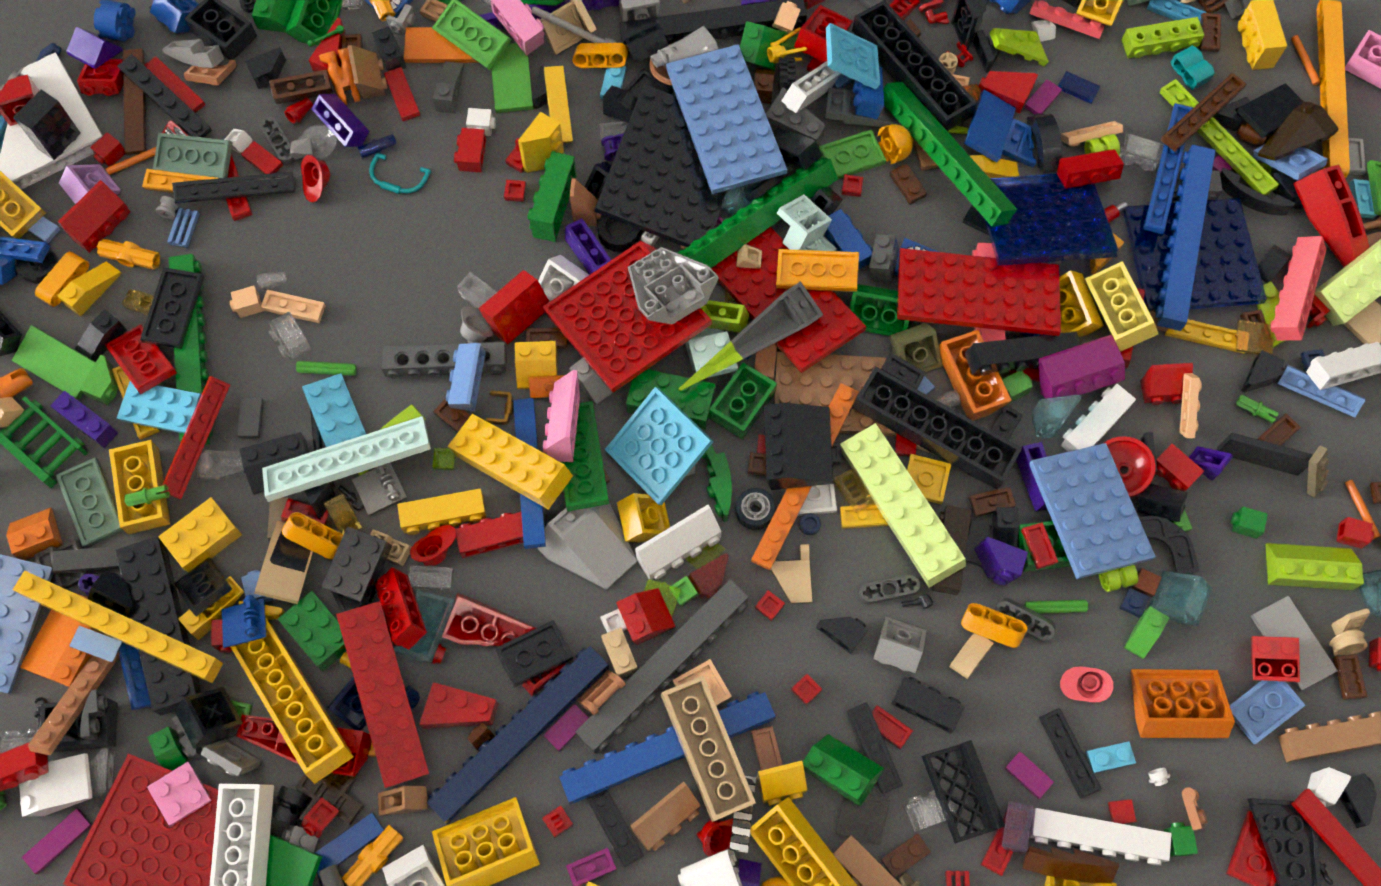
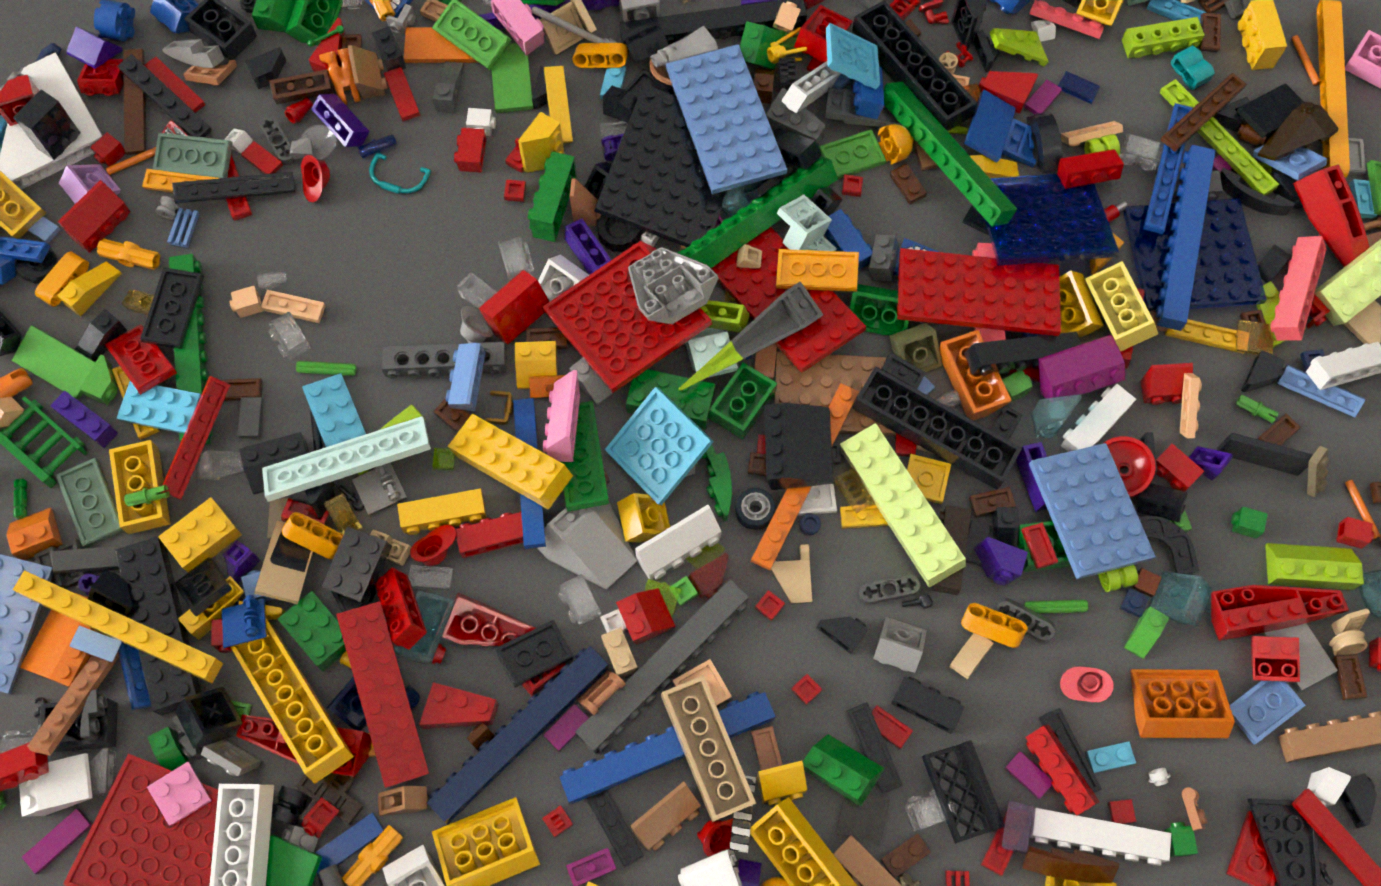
none -> green axle [13,478,27,519]
none -> reddish brown tile [221,378,262,401]
none -> dark purple slope [222,540,261,584]
none -> clear brick [498,236,535,282]
none -> clear brick [558,574,602,628]
none -> red brick [1025,725,1100,816]
none -> red wedge [1211,585,1349,641]

